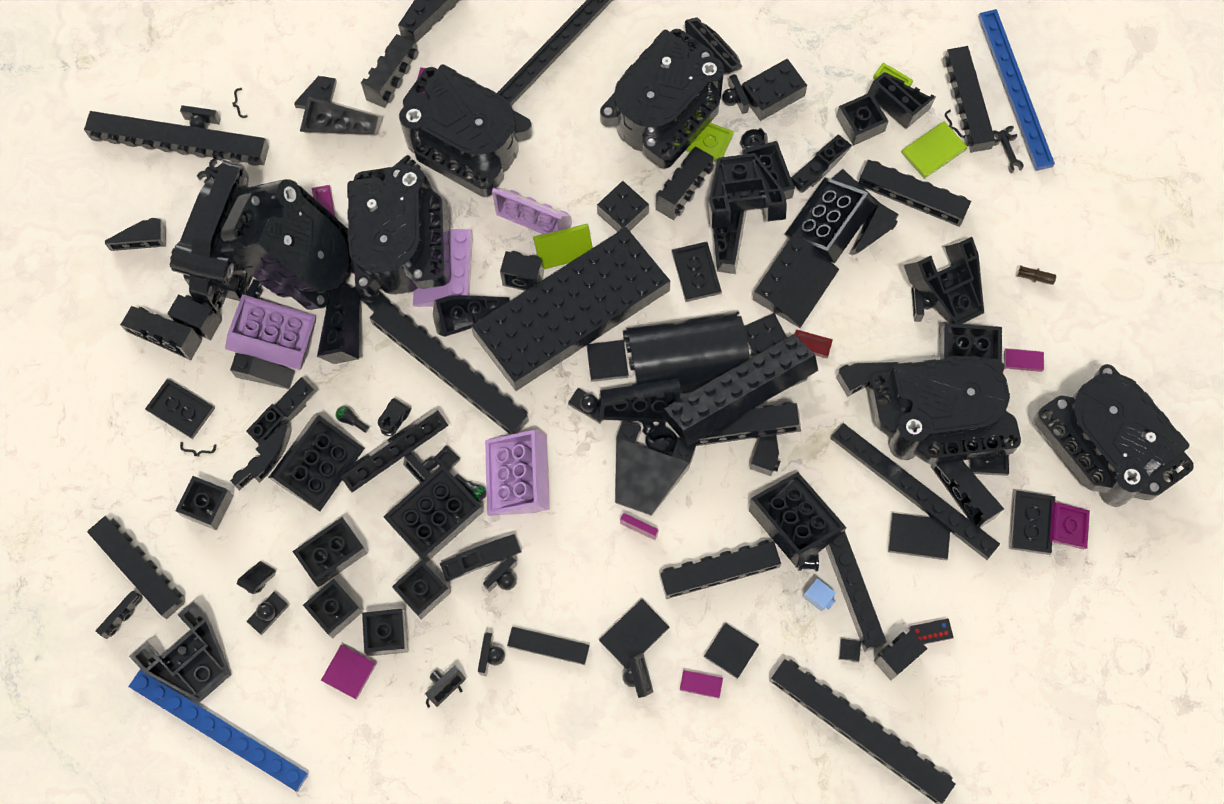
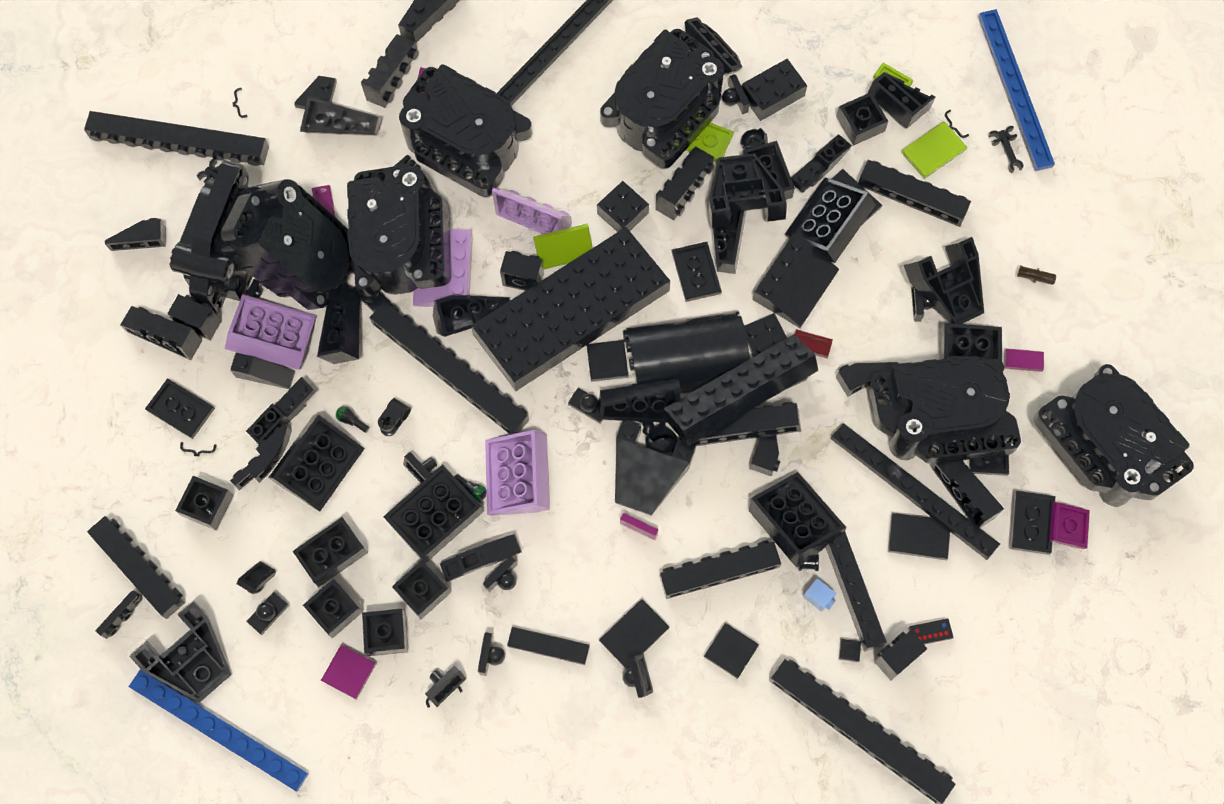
black tile [180,105,221,129] -> none
black brick [338,408,449,493] -> none
black tile [433,445,461,471] -> none
magenta tile [680,670,723,699] -> none
black slope [849,203,899,255] -> none
black brick [943,46,996,153] -> none

